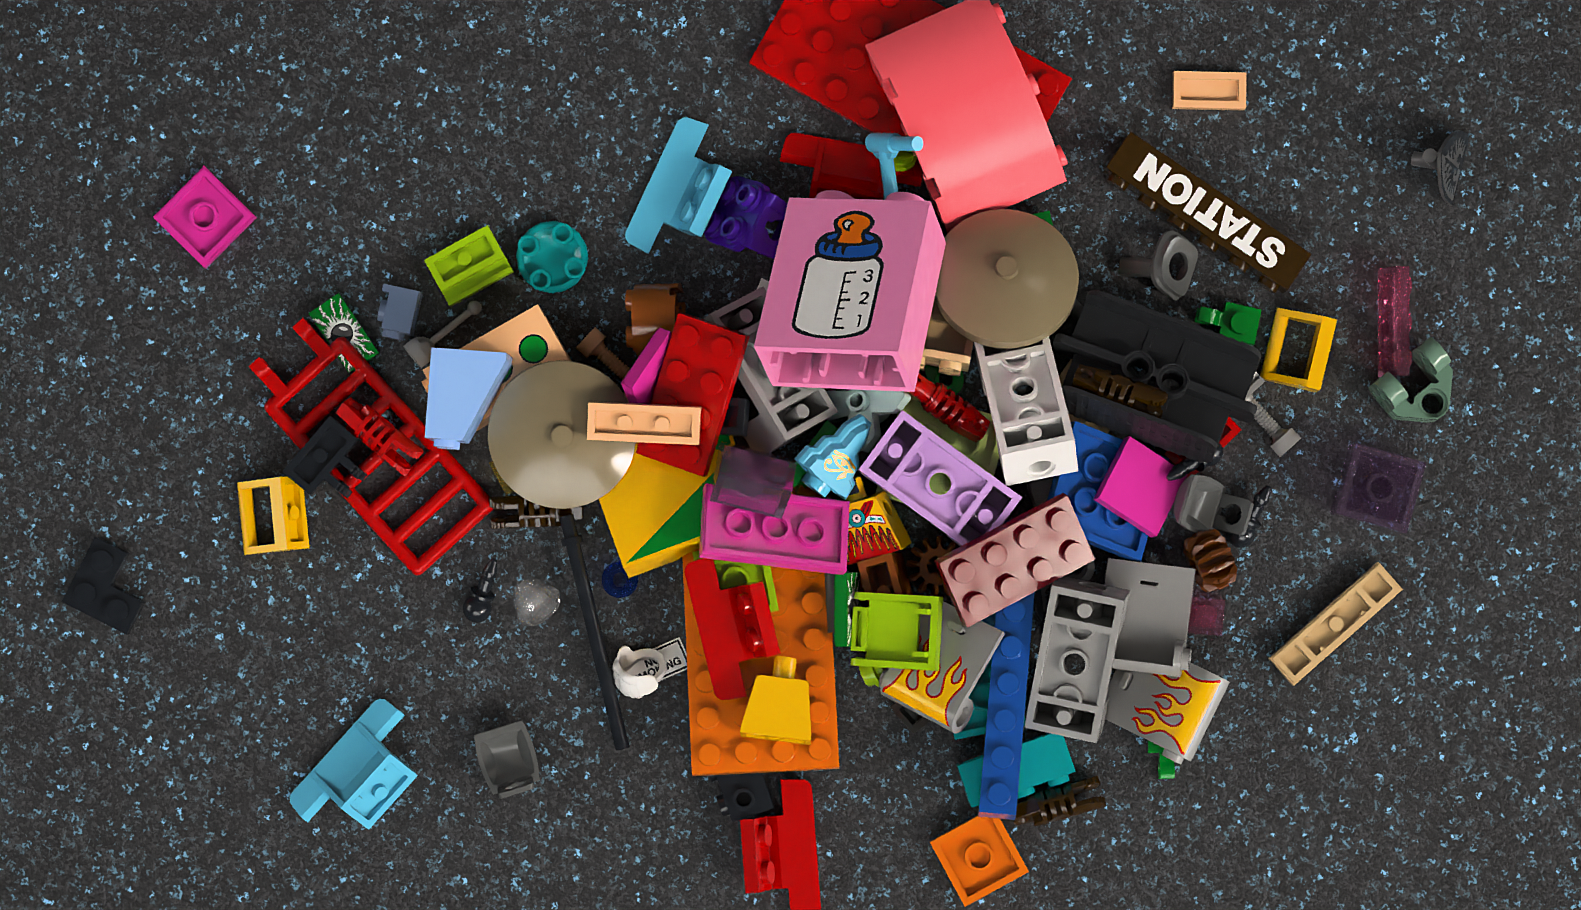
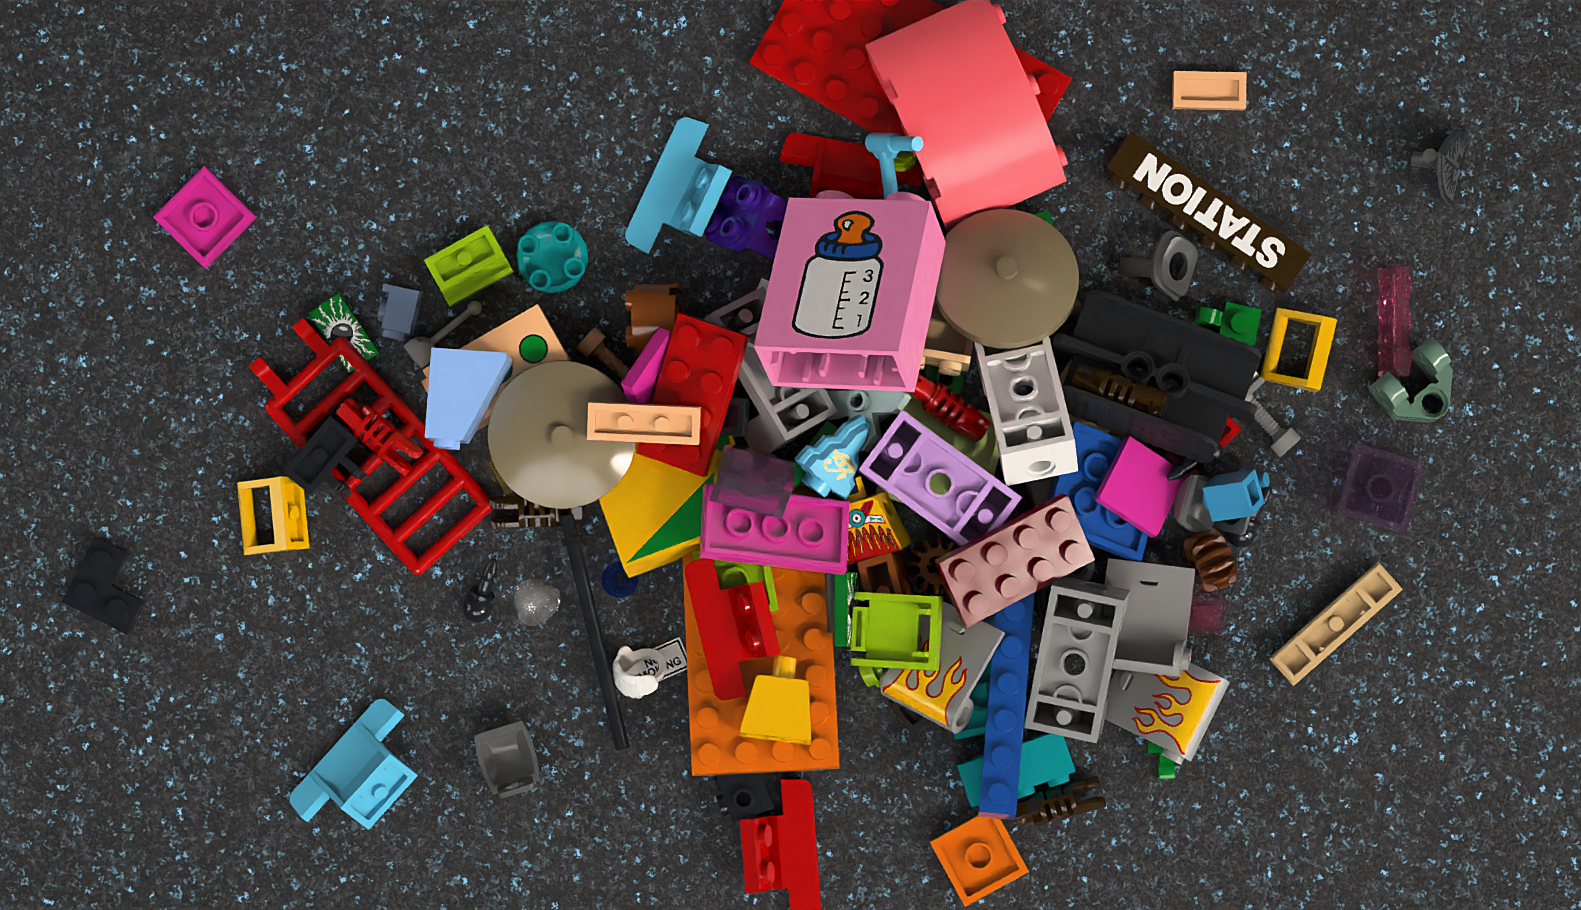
none -> dark azure brick [1202,469,1270,522]

